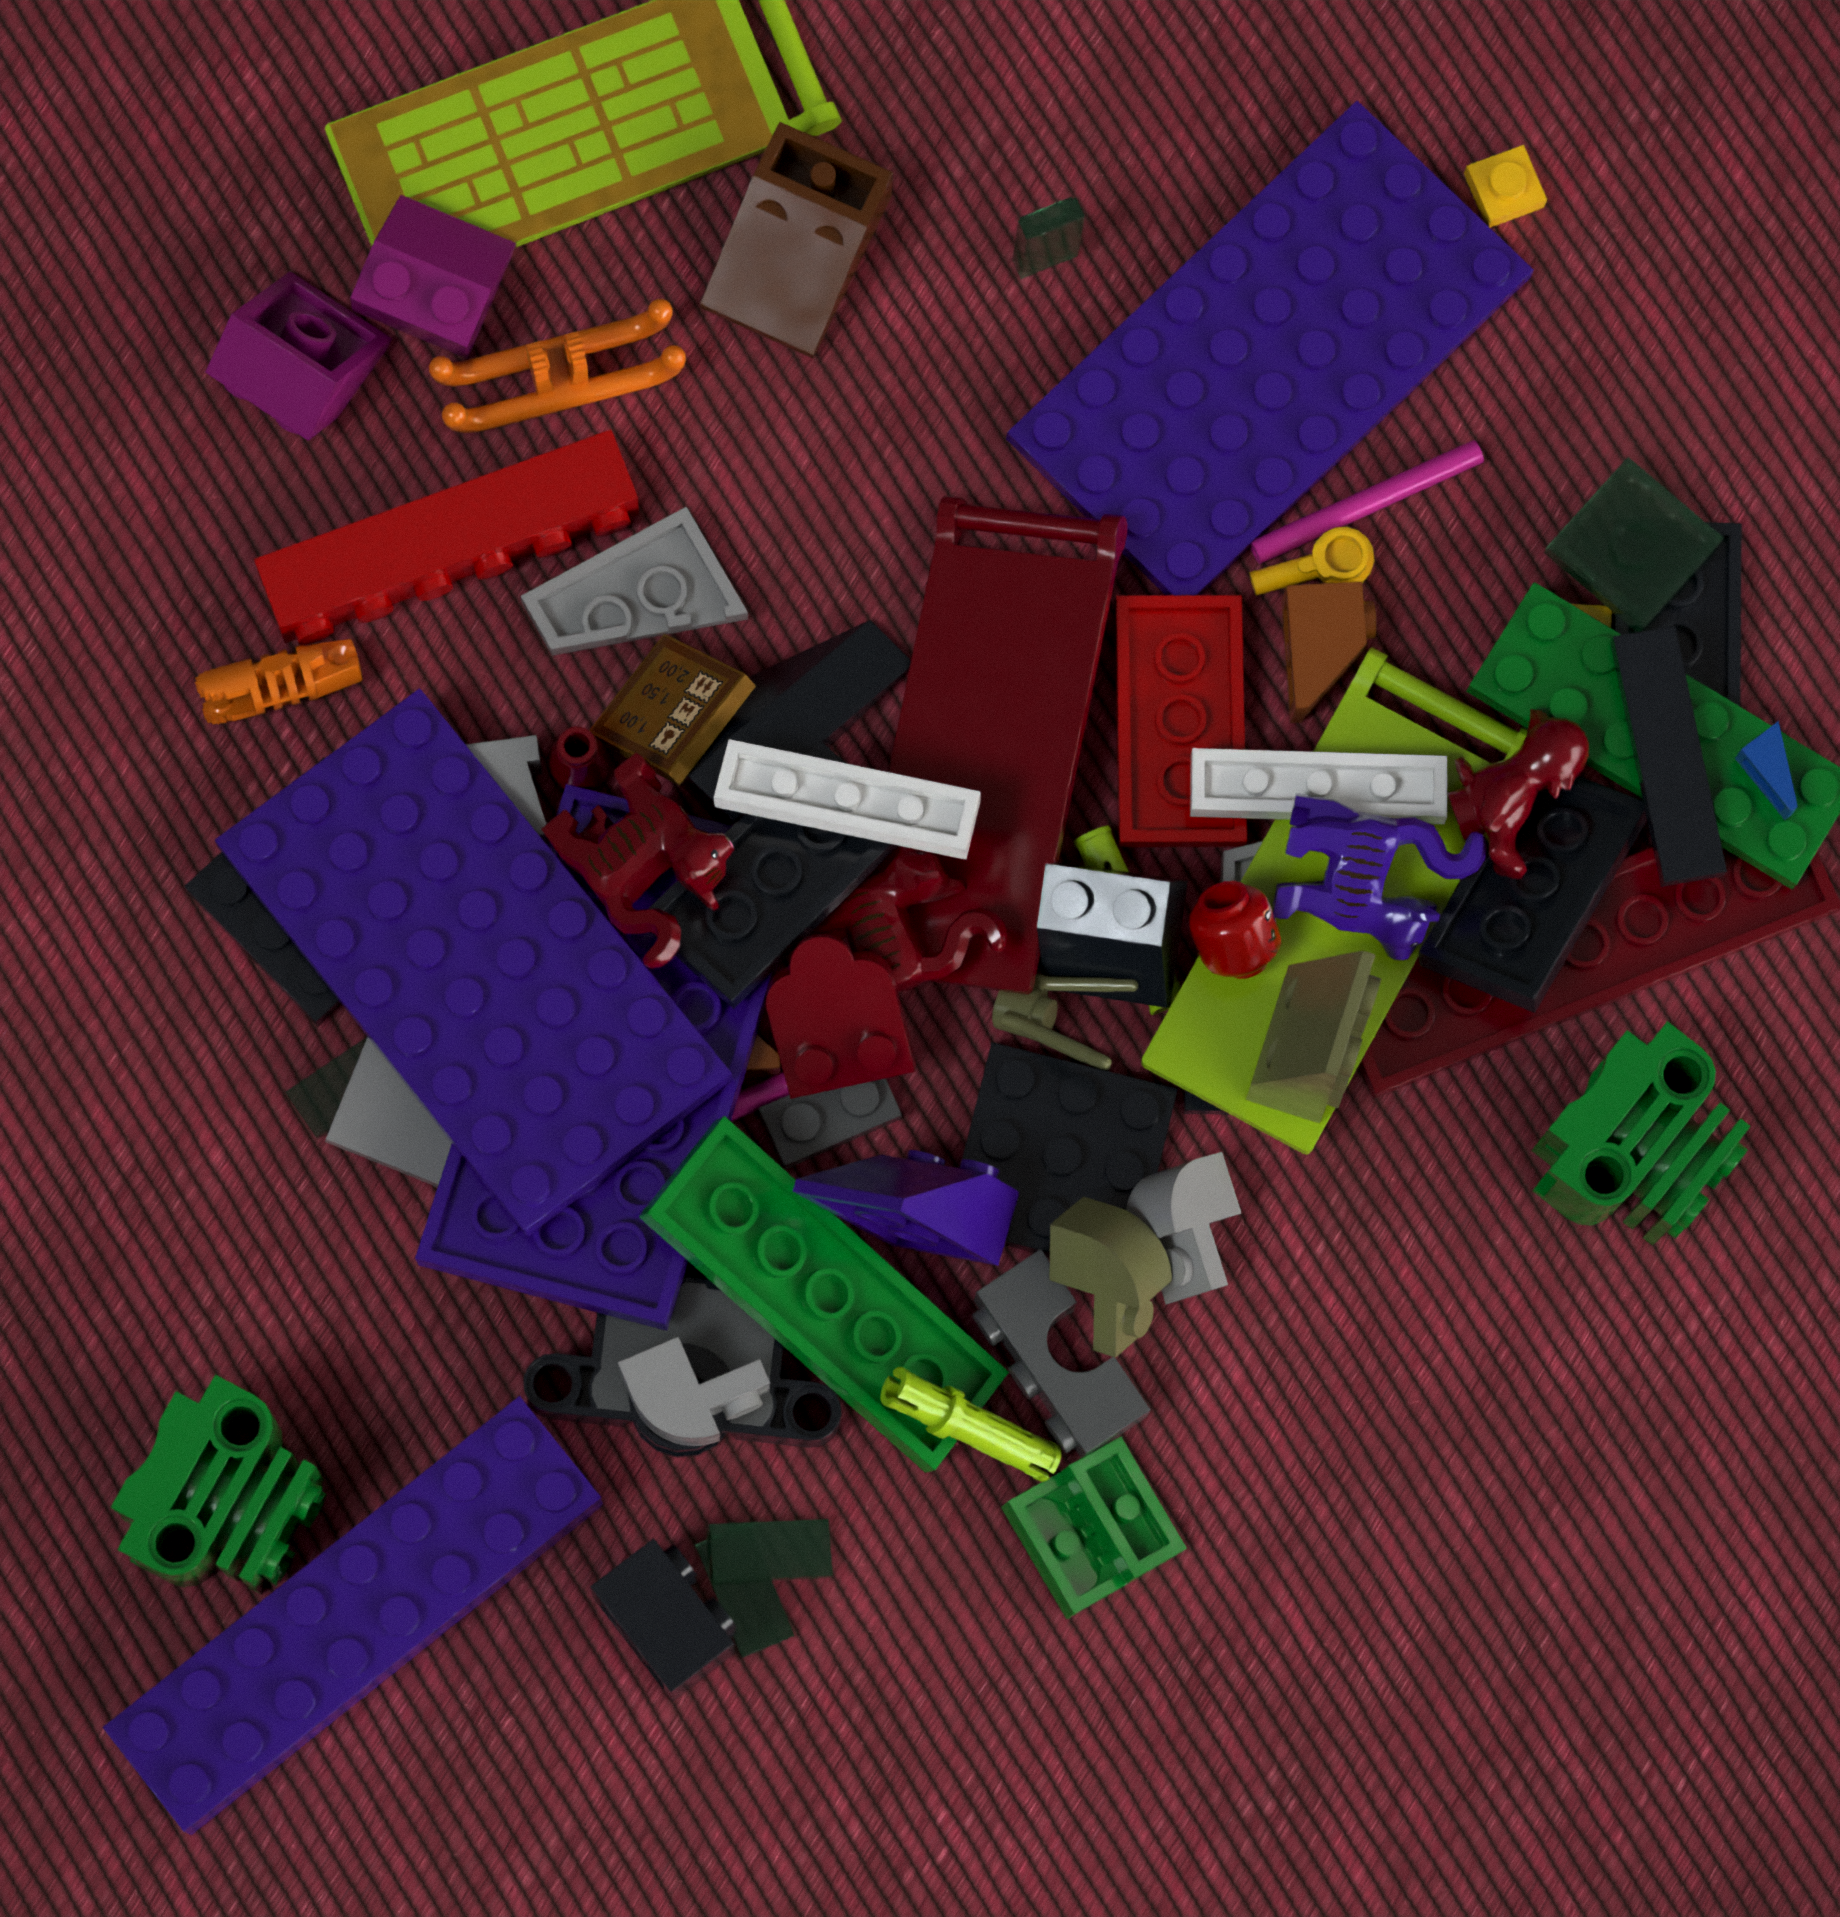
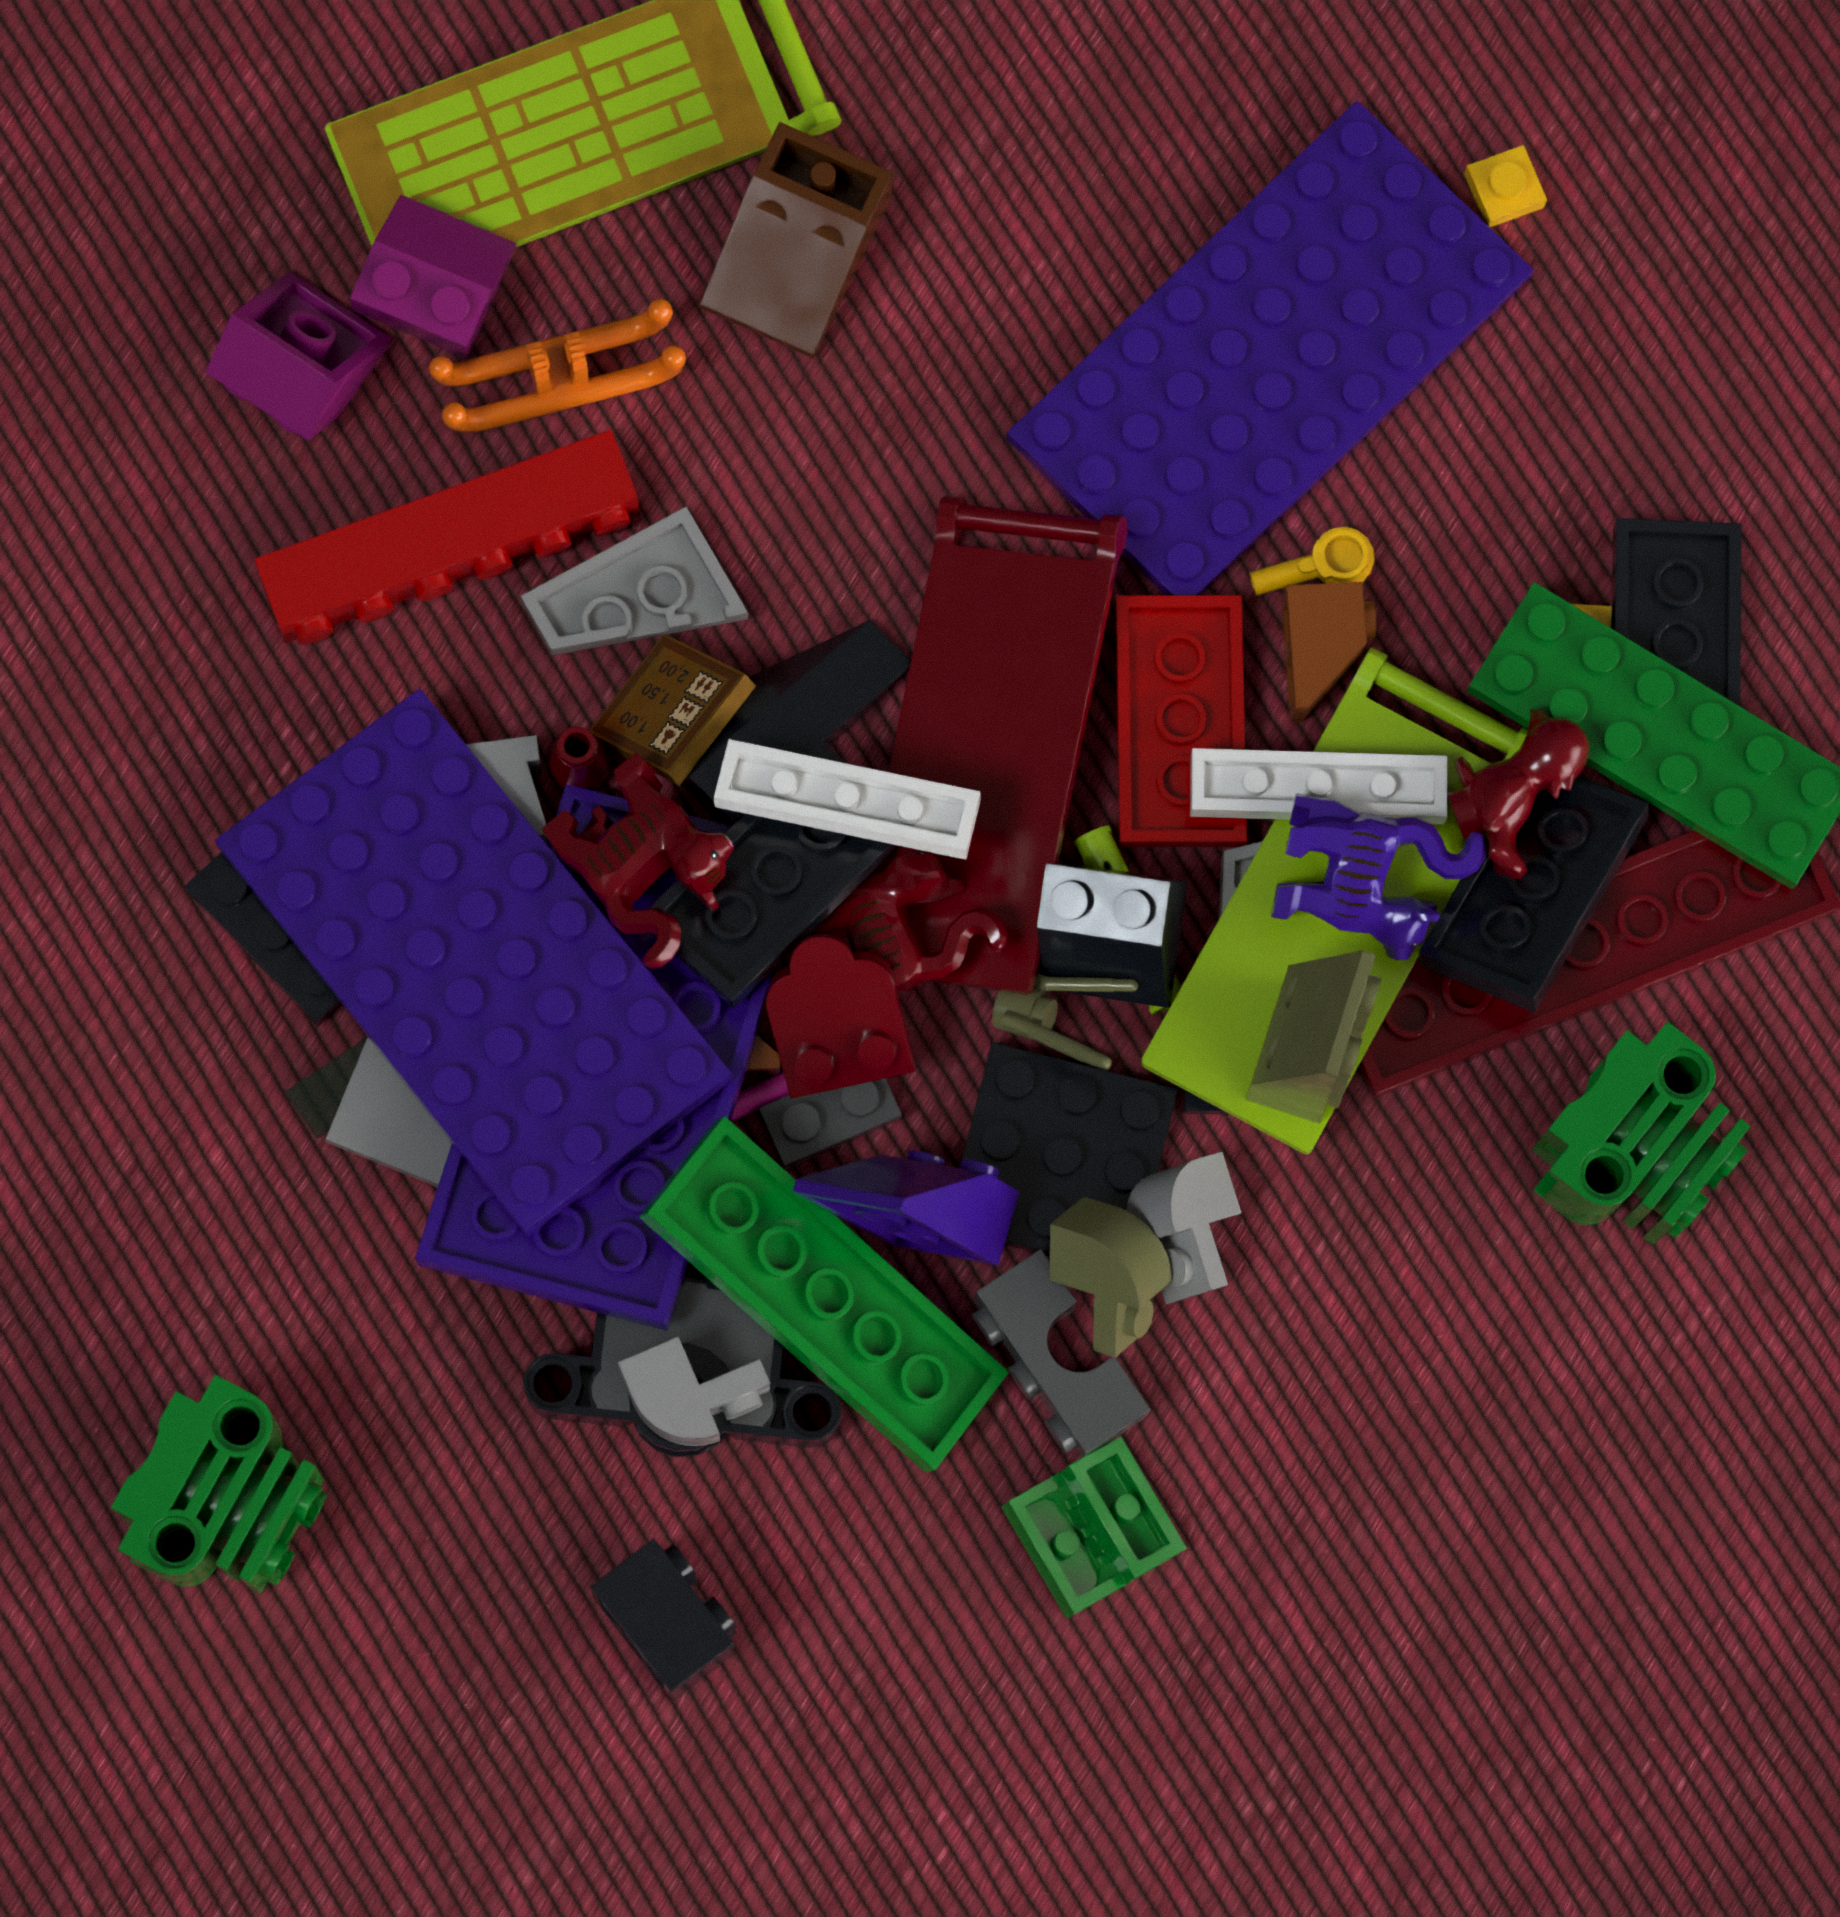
dark purple brick [102,1396,603,1835] -> none
orange hinge [195,639,363,725] -> none
clear green piece [695,1523,795,1659] -> none
clear green piece [706,1519,833,1583] -> none
lime pin [881,1367,1061,1482] -> none
tile [1012,197,1085,279] -> none
red head [1189,881,1281,979] -> none
dark pink piece [1250,440,1484,564] -> none
clear green tile [1544,457,1724,632] -> none
black tile [1610,626,1727,887] -> none
blue piece [1735,721,1798,820] -> none

